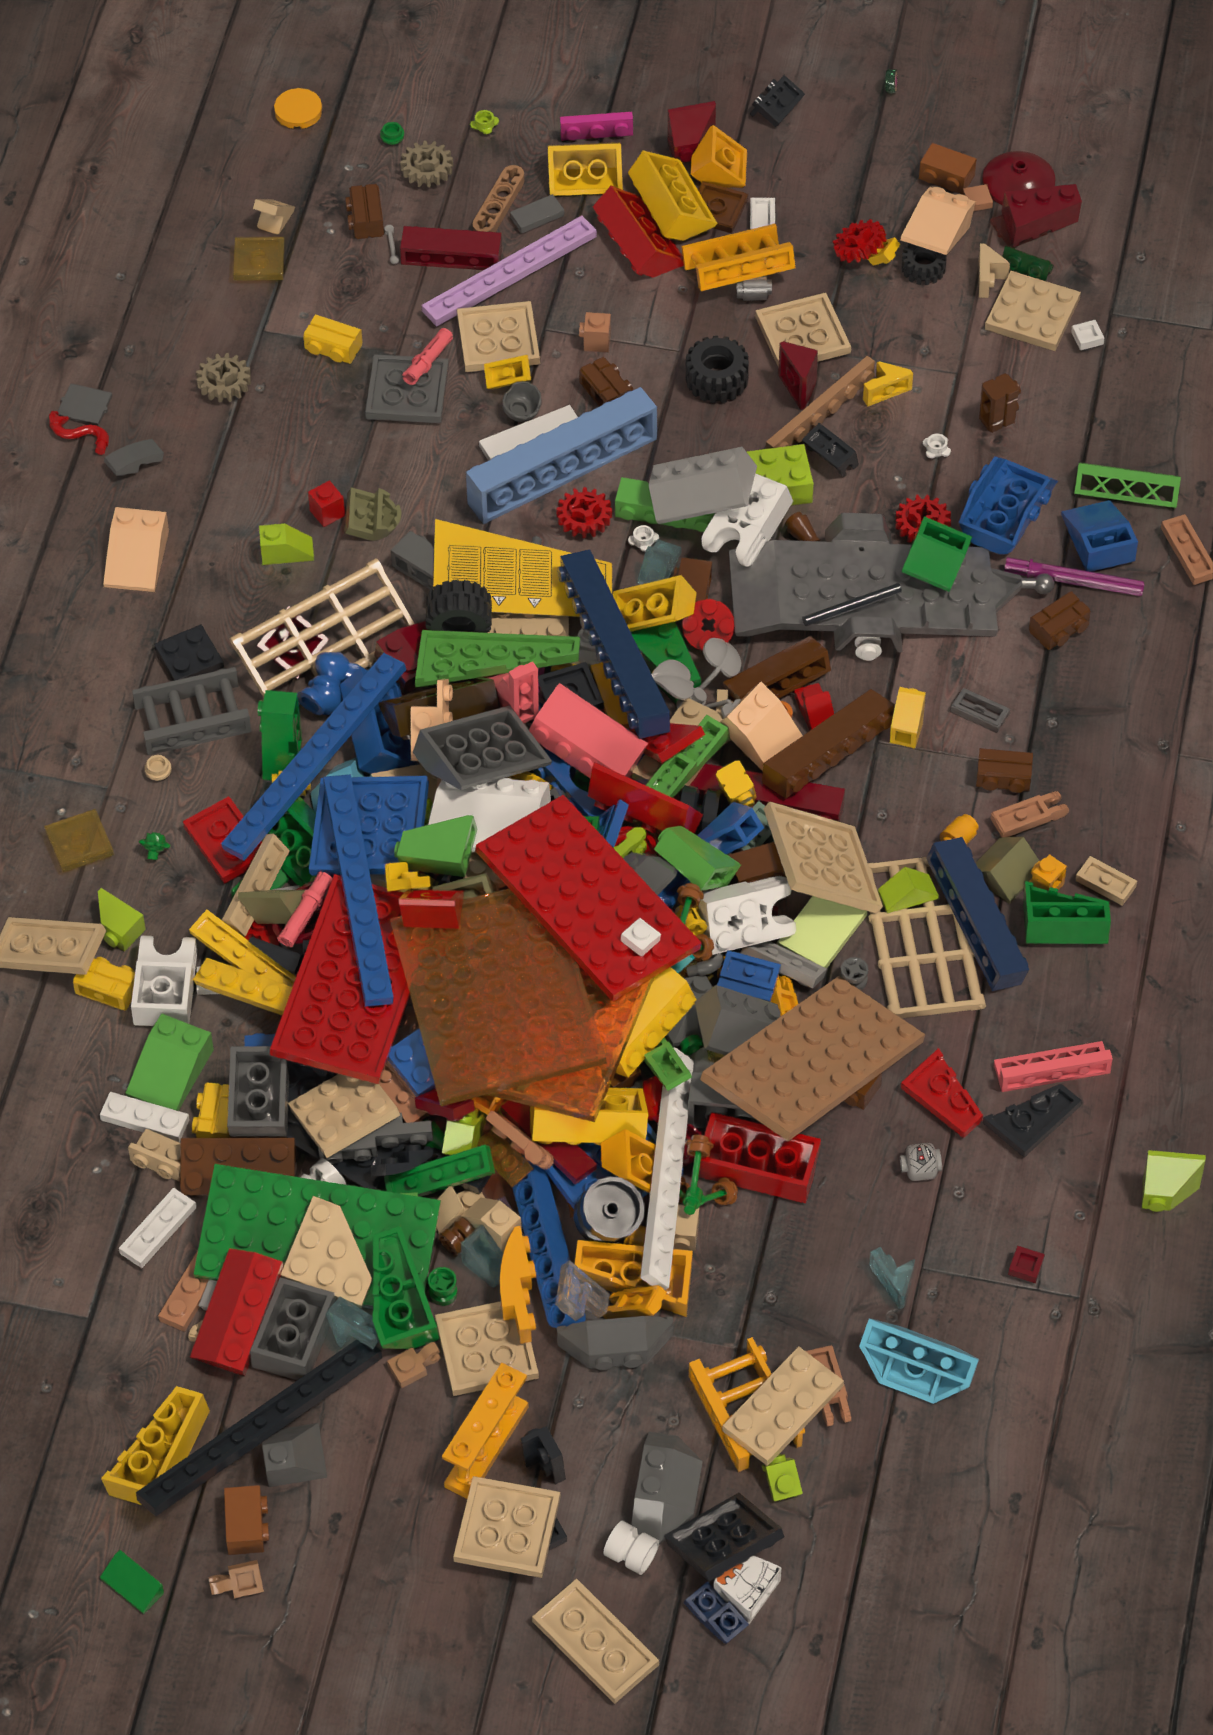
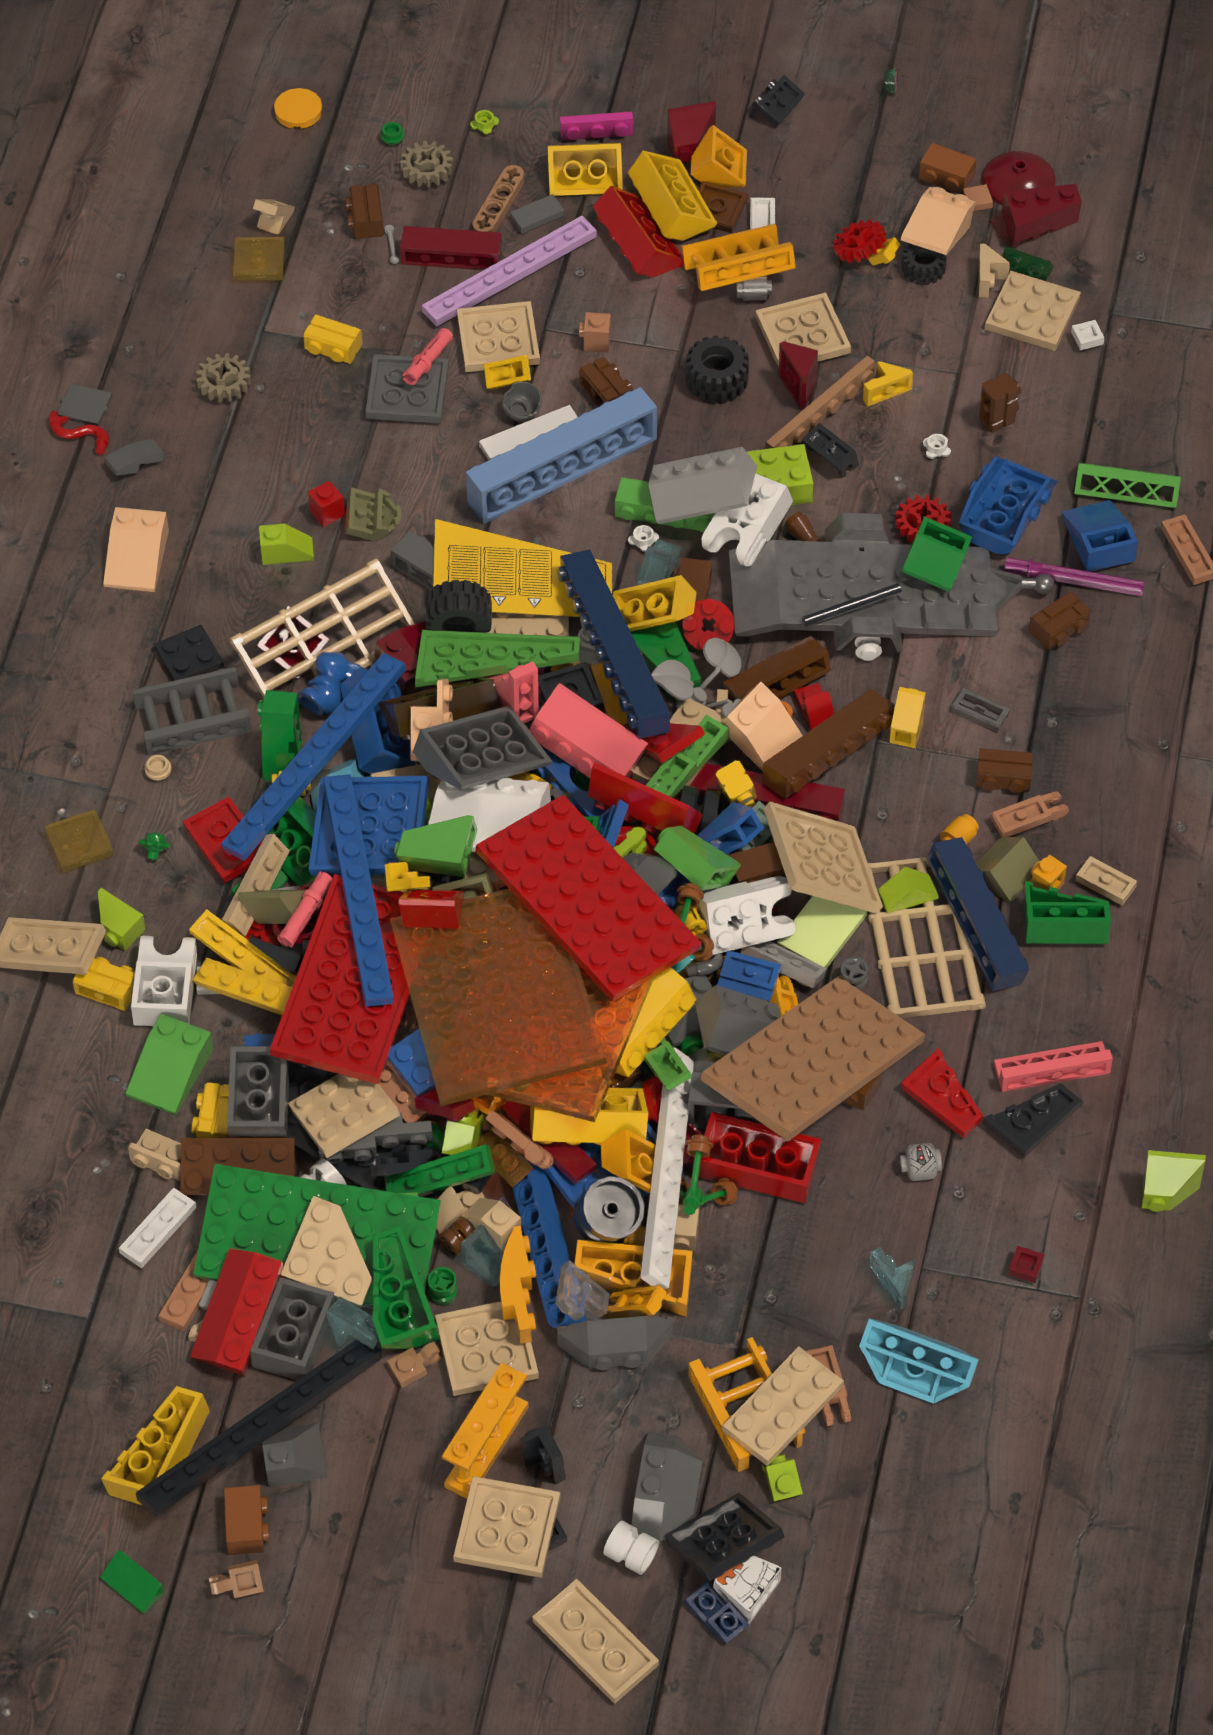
white plate [100,1092,189,1142] -> none
red gear [556,487,612,538] -> none
white plate [620,918,661,957] -> none

